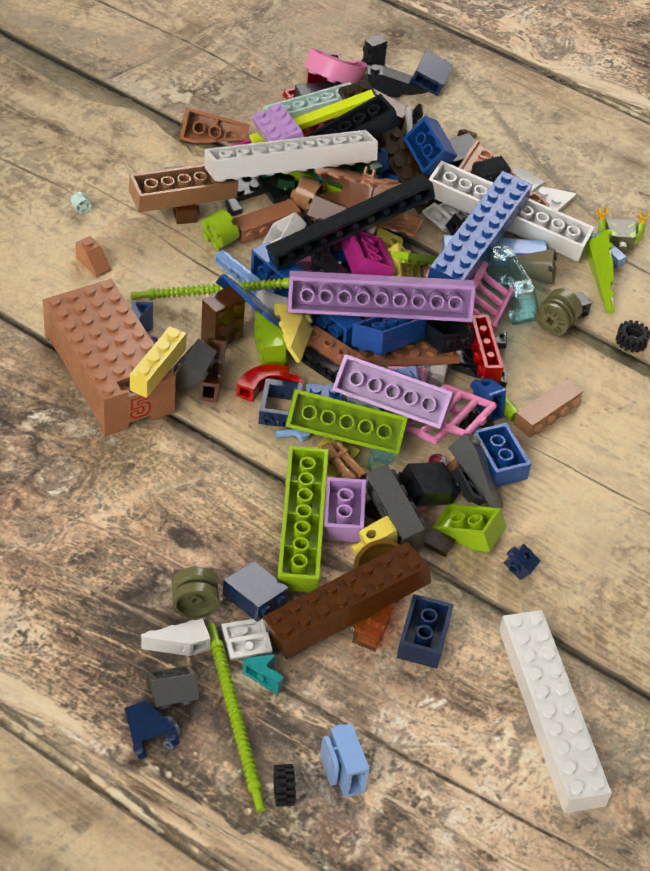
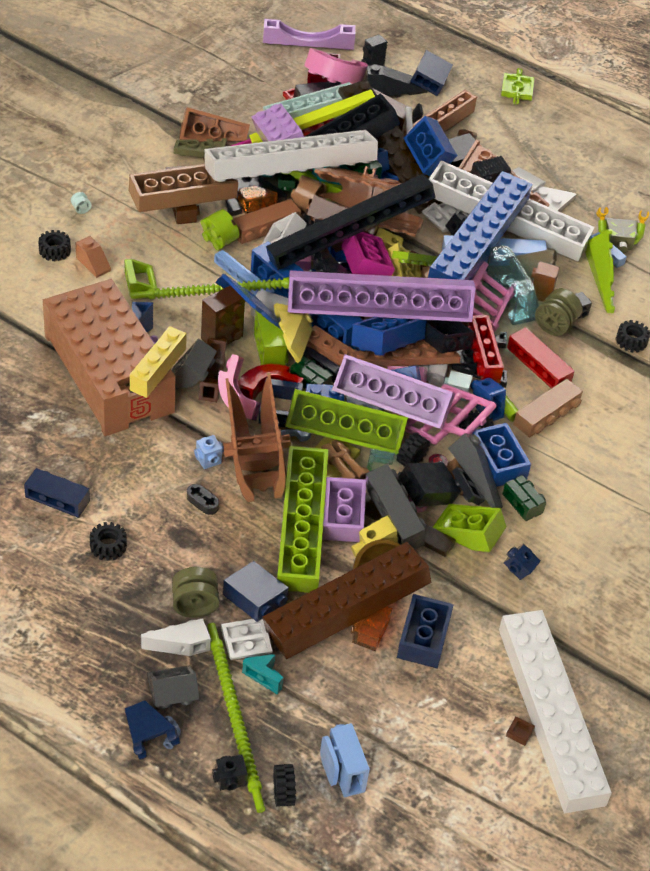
none -> dark blue brick [24,468,90,518]
none -> black tyre [38,230,71,262]
none -> black tyre [90,522,127,561]
none -> lime tile [124,259,157,297]
none -> olive wing [174,138,227,158]
none -> black beam [187,484,219,515]
none -> light blue brick [194,435,224,469]
none -> black brick [212,755,248,791]
none -> bright pink arch [218,354,261,420]
none -> nougat animal [223,372,291,502]
none -> clear orange slope [238,185,278,214]
none -> lavender arch [263,19,355,50]
none -> dark green brick [290,356,333,389]
none -> black tyre [396,433,430,467]
none -> nougat brick [404,90,477,136]
none -> light aqua brick [443,370,473,401]
none -> lime plate [501,68,535,104]
none -> dark green brick [502,475,546,521]
none -> reddish brown tile [506,716,535,746]
none -> brick [507,327,575,389]
none -> dark orange brick [528,262,560,302]

